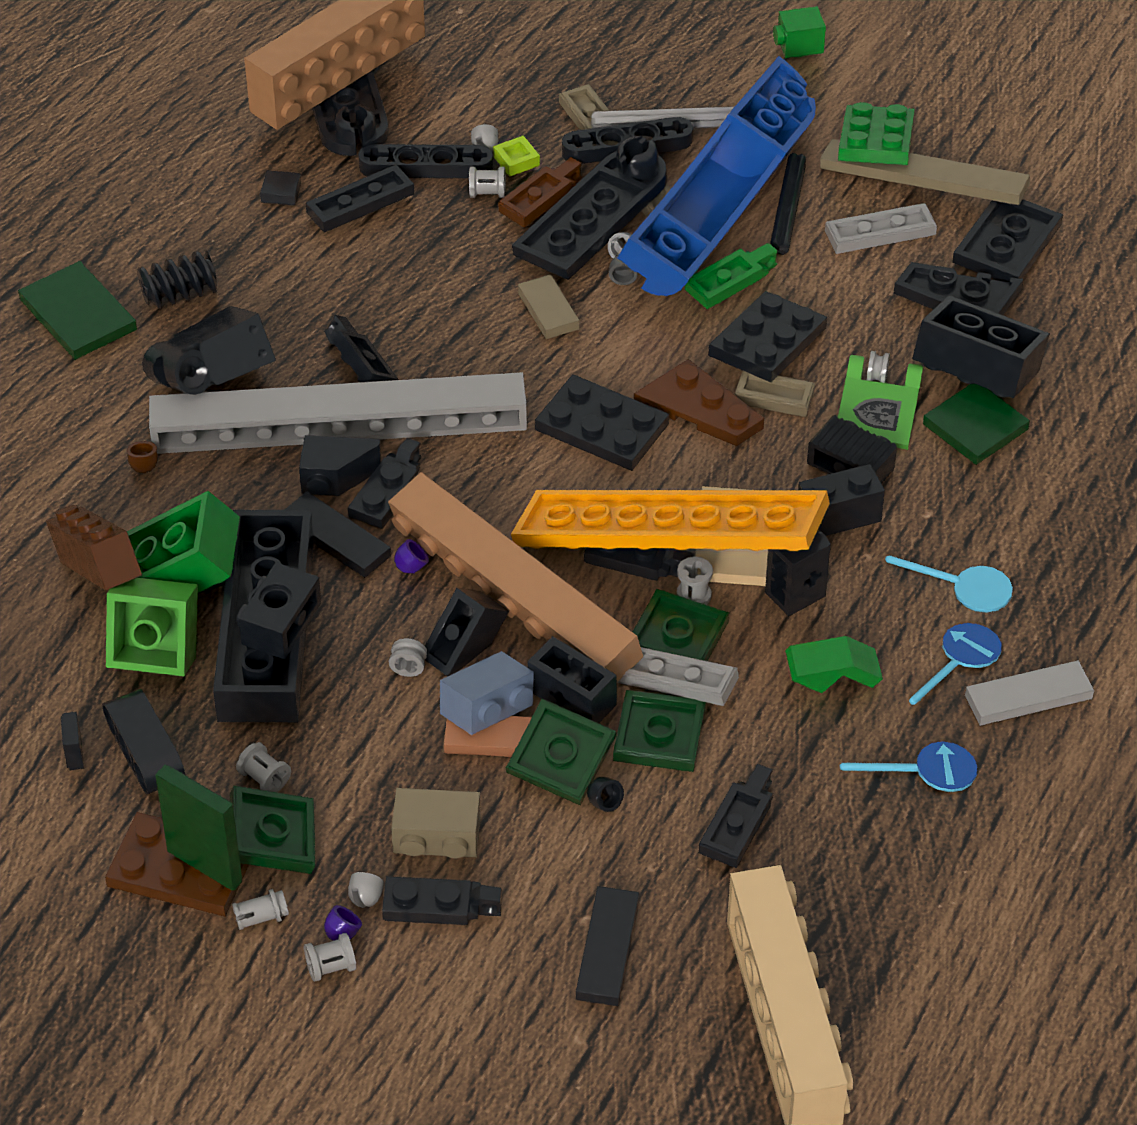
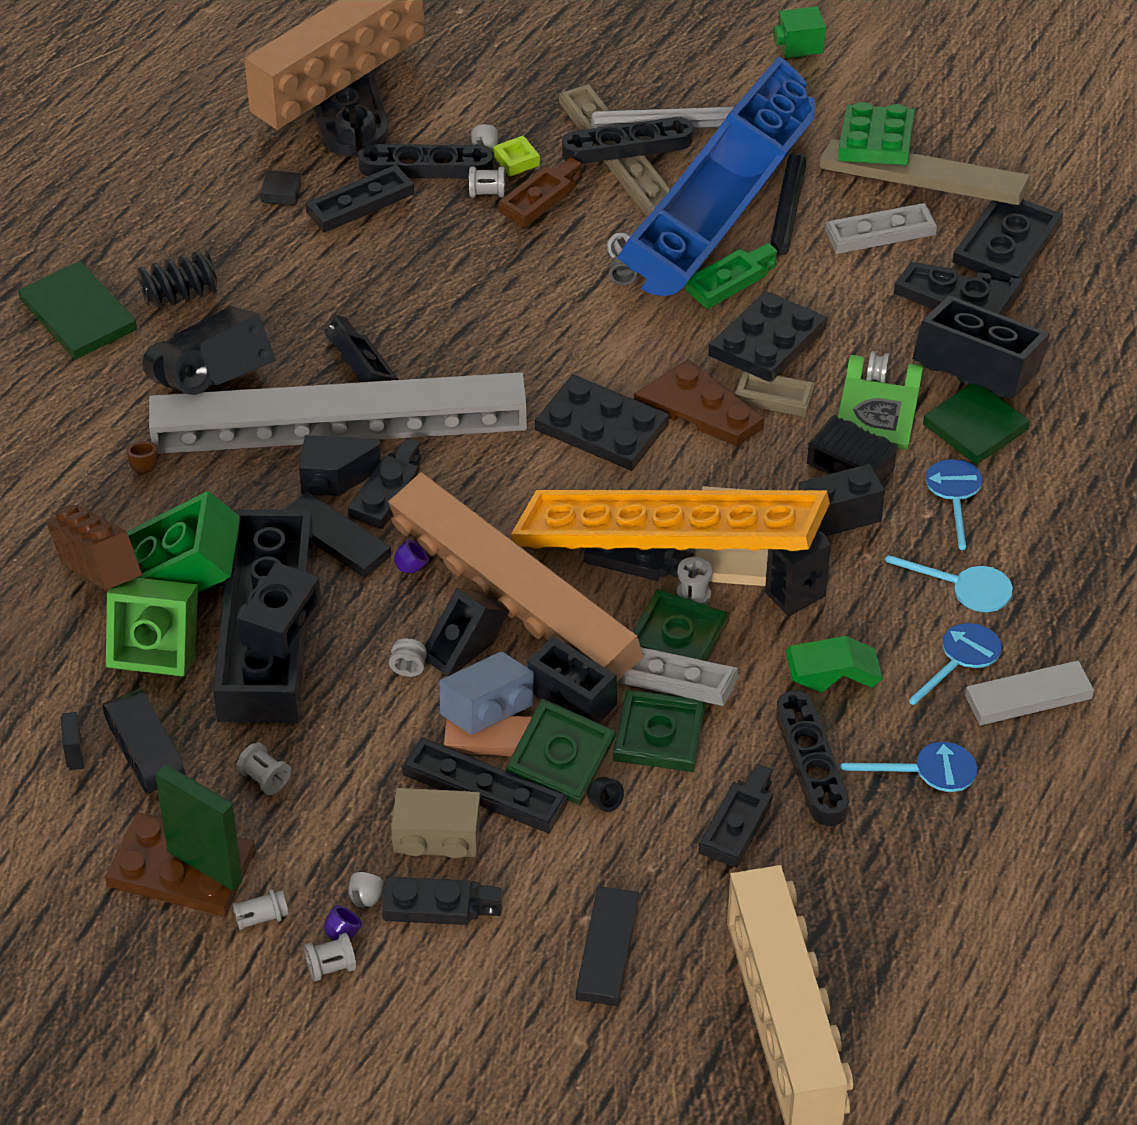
dark green tile [230,786,315,874] -> none
black plate [512,136,668,280] -> none
dark tan tile [518,275,579,339] -> none
none -> black tile [402,737,568,834]
none -> black beam [776,690,849,826]
none -> blue piece [925,459,982,551]

